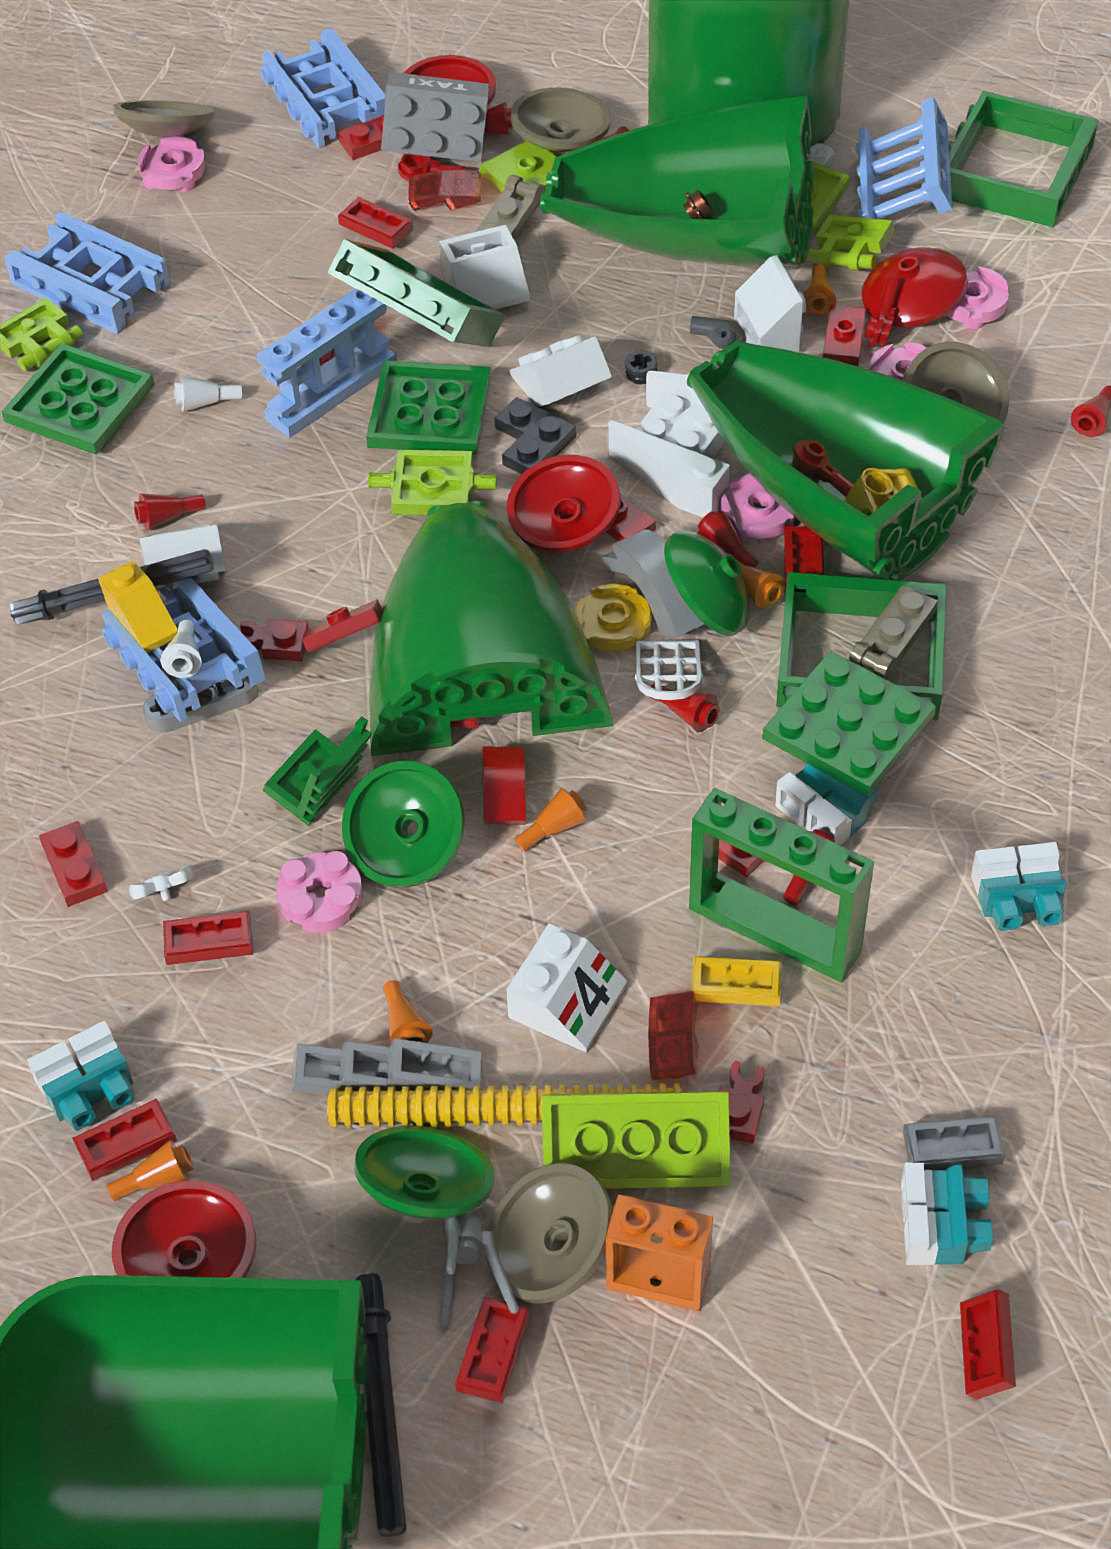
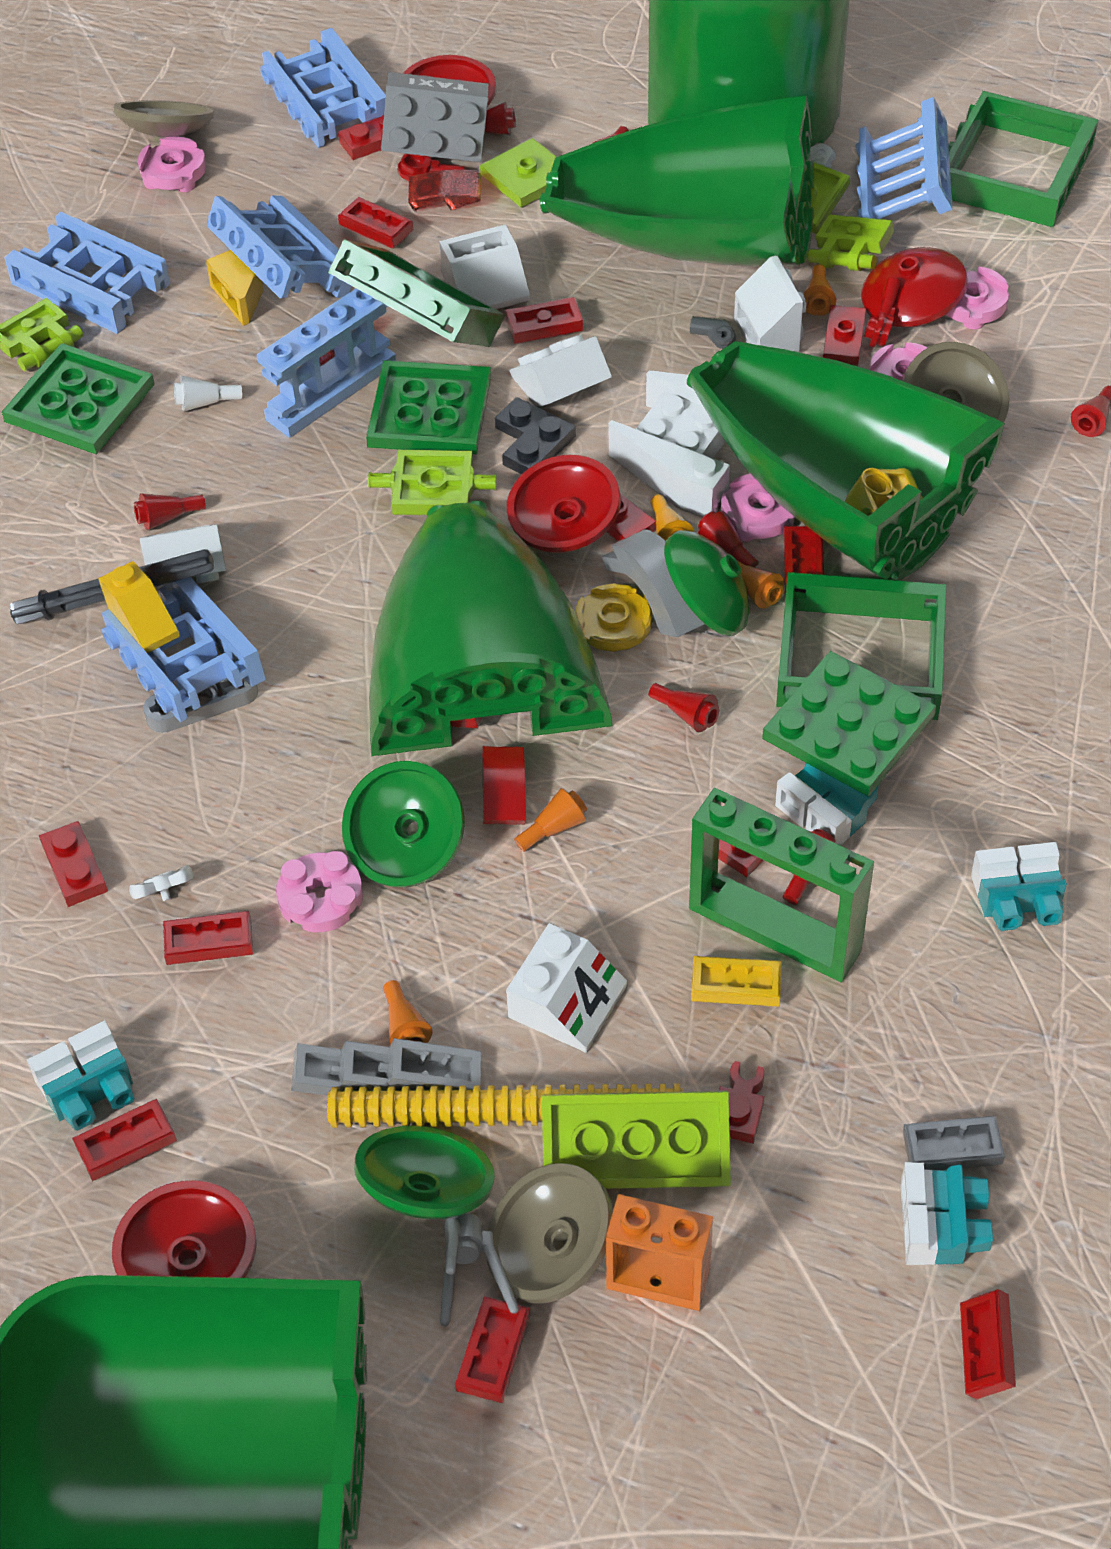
orange cone [107,1139,194,1201] -> none
white cone [160,620,202,678] -> none
plate [240,619,309,662] -> none
green plate [263,716,372,826] -> none
red plate [301,599,382,652] -> none
black axle [355,1273,406,1537] -> none
dark tan plate [476,174,544,240] -> none
dark tan dish [511,87,611,151] -> none
black bush [625,350,657,385] -> none
white window [635,640,703,700] -> none
clear red slope [648,991,699,1081] -> none
copper plate [683,190,713,219] -> none
red plate [792,440,854,497] -> none
dark tan plate [848,585,938,680] -> none
none -> yellow slope [206,250,263,326]
none -> light blue fence [207,195,352,298]
none -> red plate [506,297,583,344]
none -> light orange cone [650,495,694,541]

